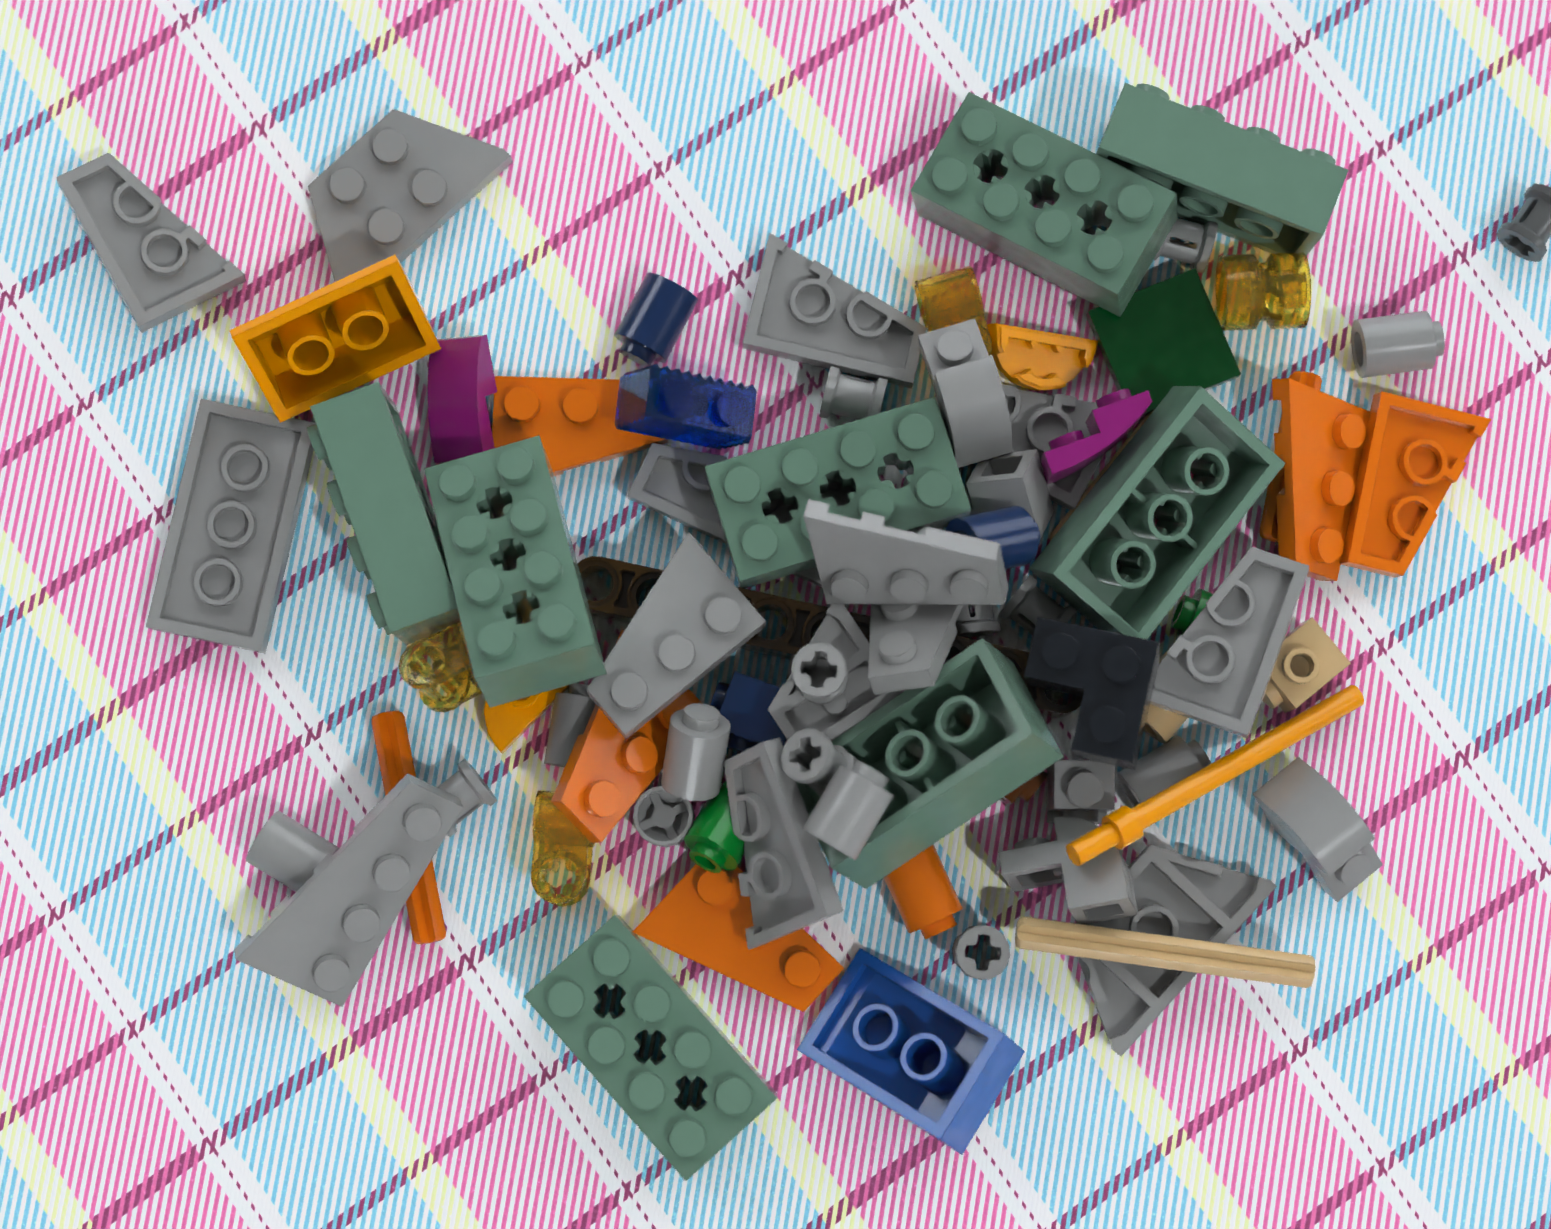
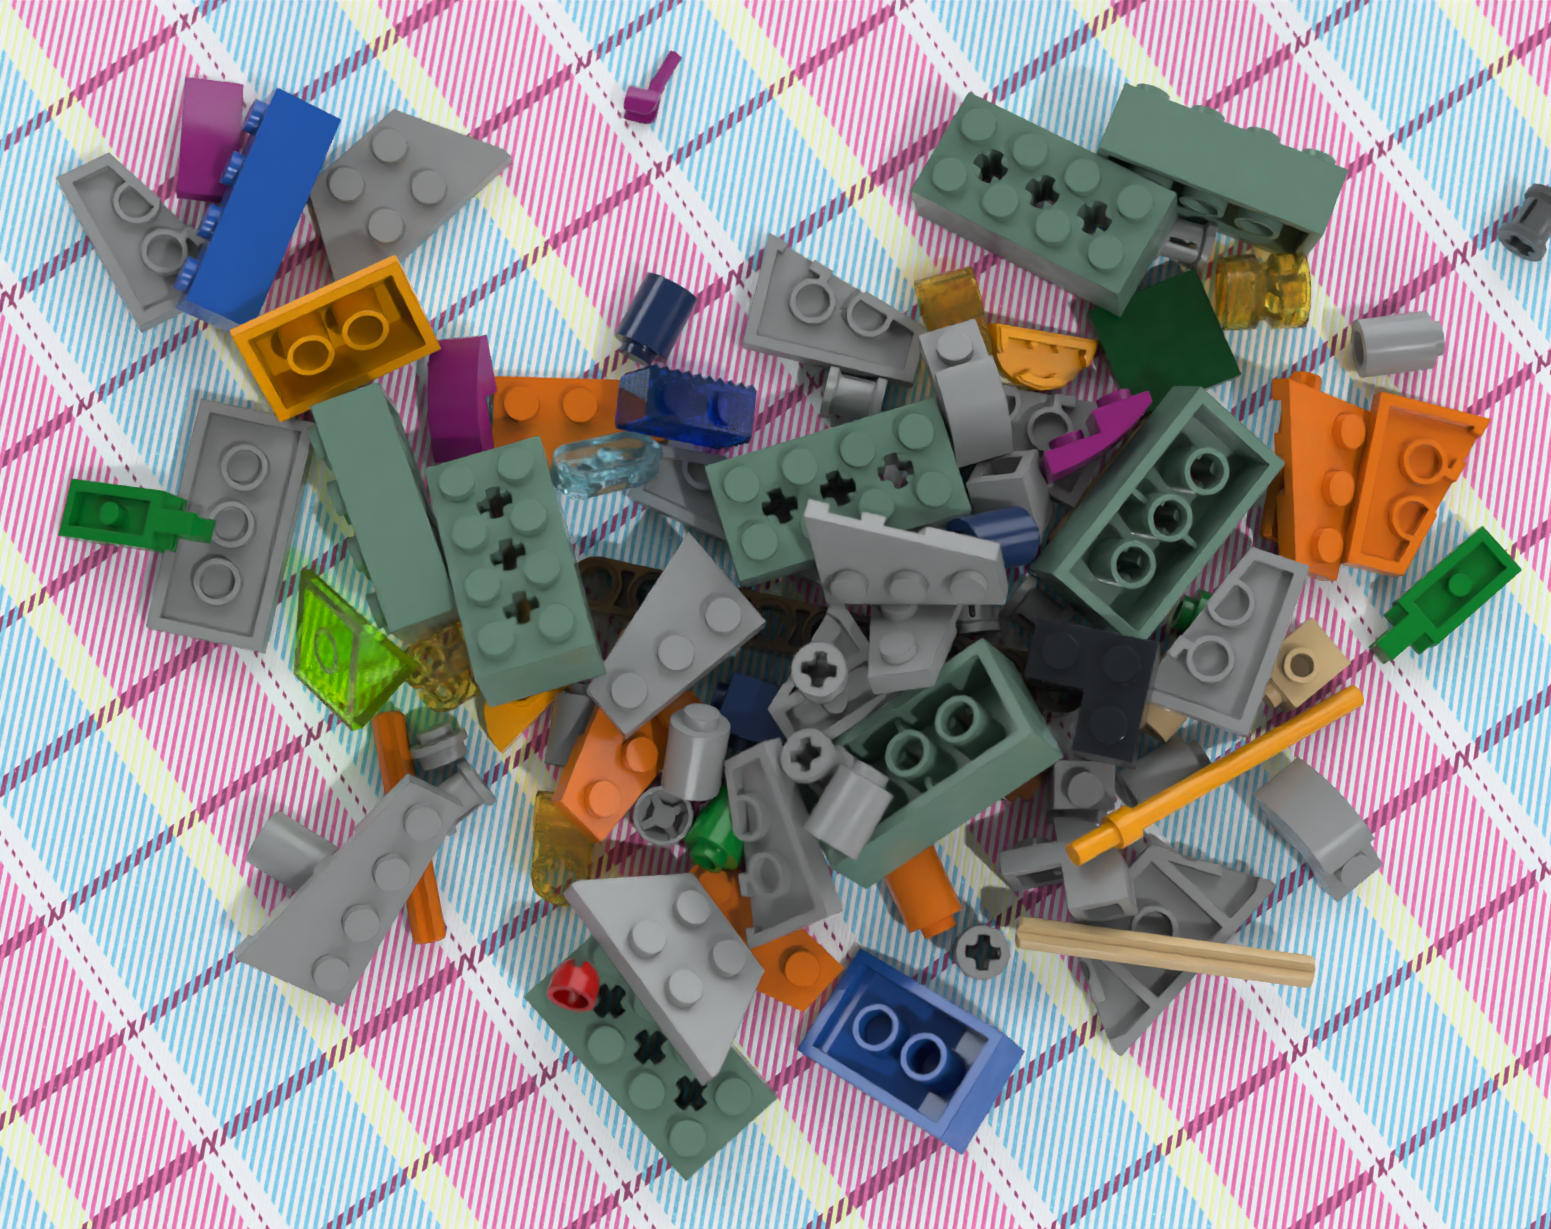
none -> green hinge [58,479,216,554]
none -> blue brick [173,87,341,333]
none -> magenta slope [176,77,244,203]
none -> clear neon green slope [293,569,419,731]
none -> light grey plate [409,721,468,770]
none -> red hinge [547,959,600,1012]
none -> clear light blue plate [550,431,663,500]
none -> light grey wing [563,873,764,1086]
none -> magenta hand [623,51,682,124]
none -> green hinge [1368,525,1522,665]

